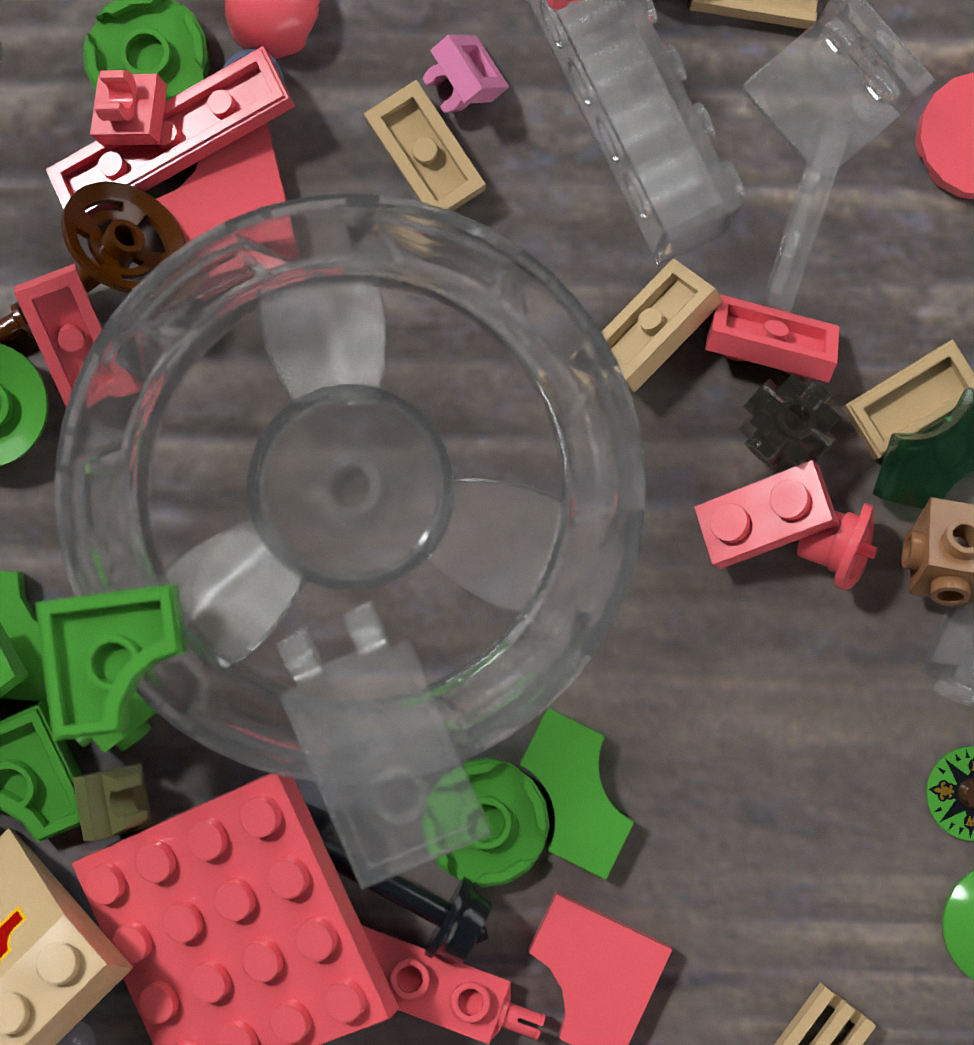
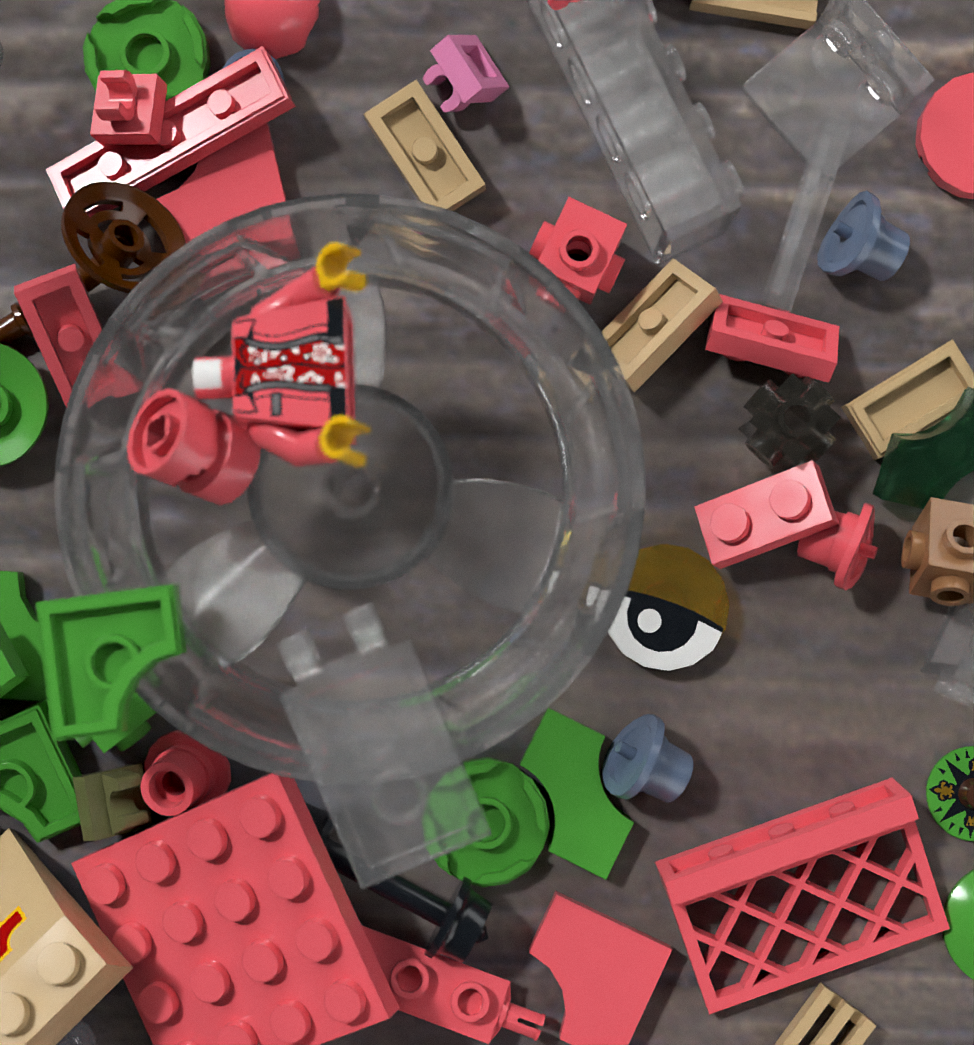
none -> coral wheel [127,388,261,506]
none -> coral piece [141,730,231,816]
none -> torso [193,242,371,468]
none -> coral brick [529,197,627,306]
none -> tile [601,544,730,671]
none -> sand blue piece [602,714,693,803]
none -> coral fence [655,777,950,1015]
none -> sand blue piece [817,190,910,281]

